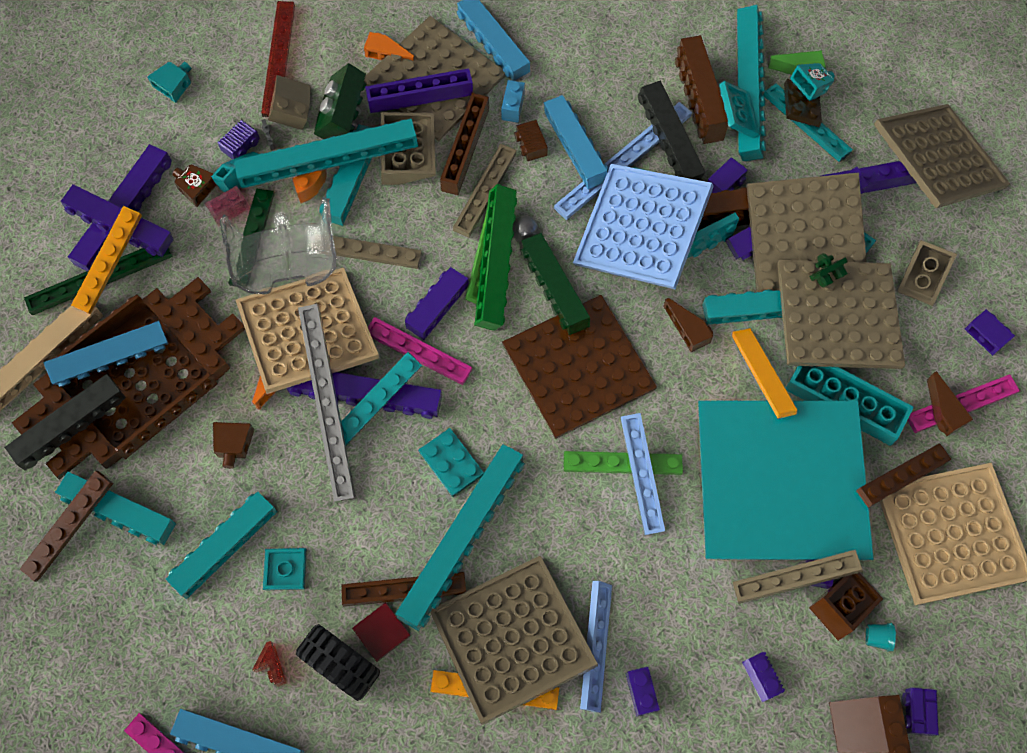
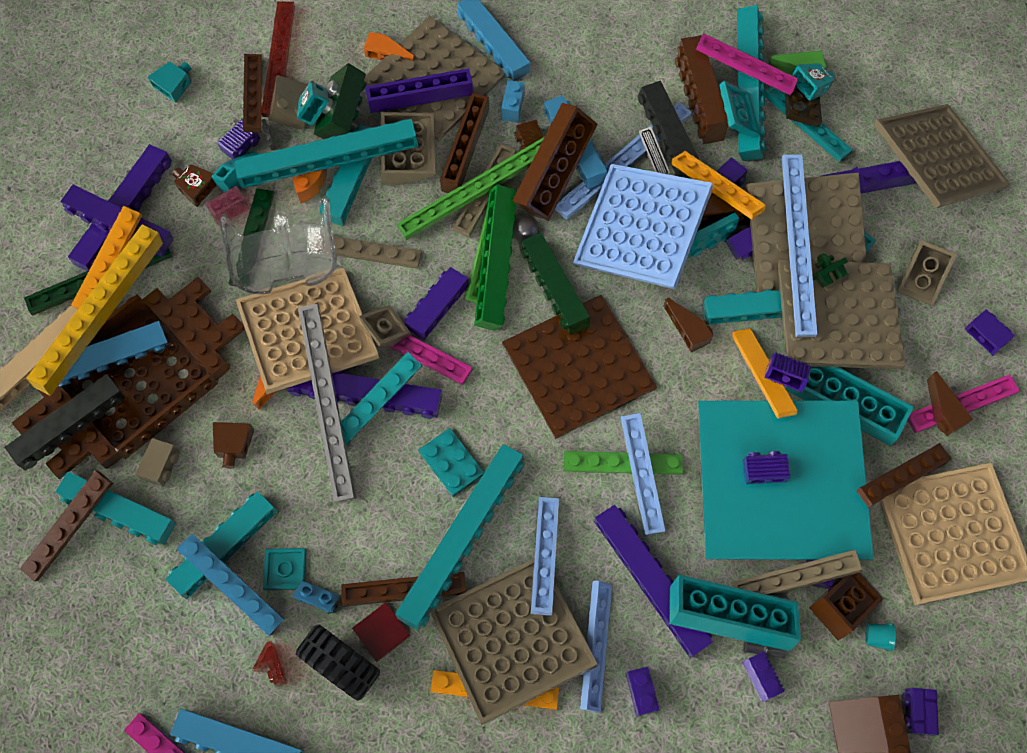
none -> yellow brick [26,224,163,396]
none -> dark tan brick [135,438,179,487]
none -> dark azure brick [177,534,285,636]
none -> reddish brown plate [243,54,262,133]
none -> dark azure hinge [292,581,339,614]
none -> teal torso [297,81,329,126]
none -> dark tan slope [359,305,411,347]
none -> bright green plate [396,137,544,240]
none -> reddish brown brick [512,103,598,221]
none -> light blue plate [531,497,559,616]
none -> dark purple brick [594,504,713,658]
none -> sticker [639,127,670,174]
none -> teal brick [670,575,801,651]
none -> light orange plate [672,151,766,219]
none -> dark pink plate [696,33,798,95]
none -> dark purple brick [743,451,790,484]
none -> flat silver axle [743,641,787,658]
none -> dark purple brick [764,352,811,393]
none -> light blue plate [782,154,817,337]

